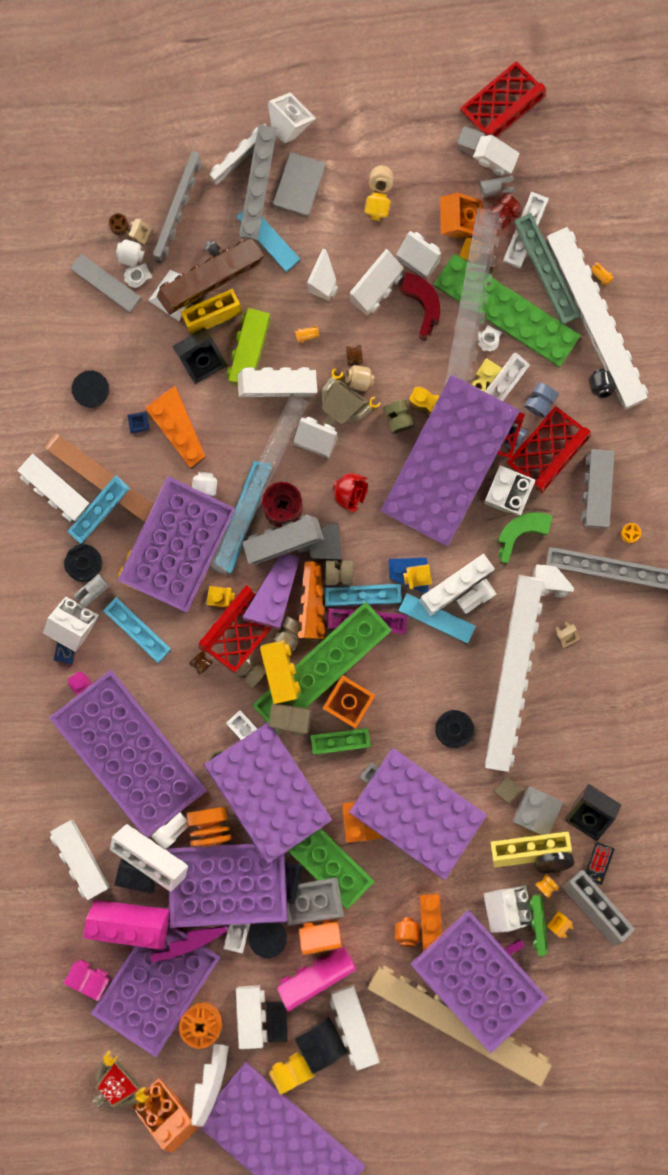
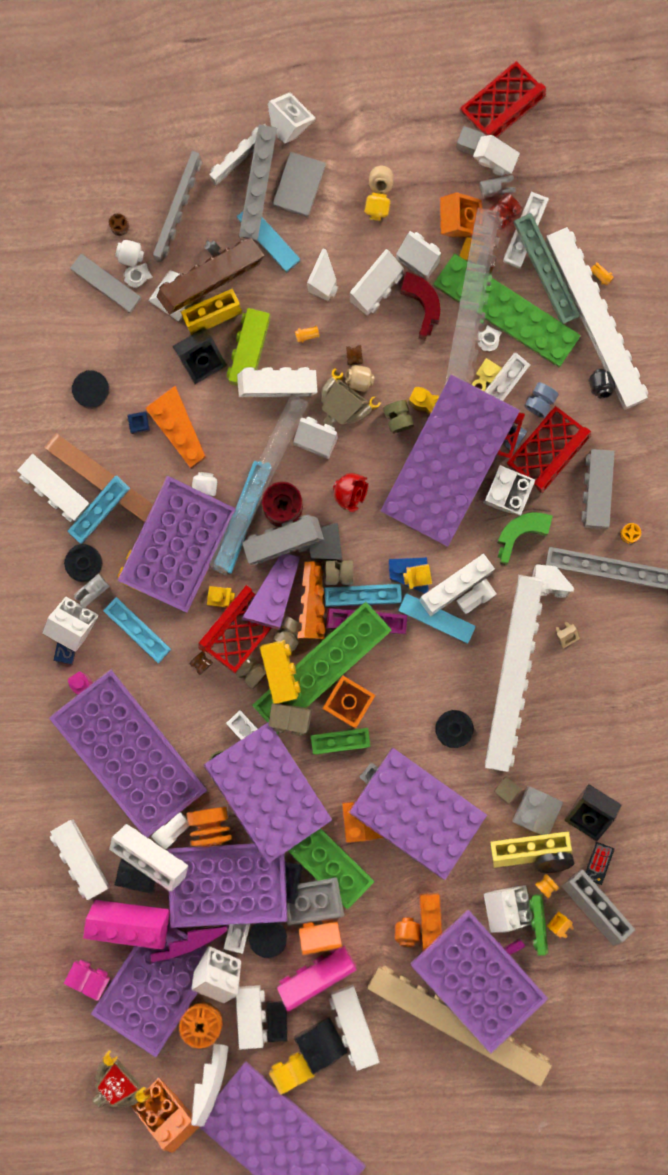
tan tile [126,218,152,245] -> none
none -> white slope [192,946,241,1003]

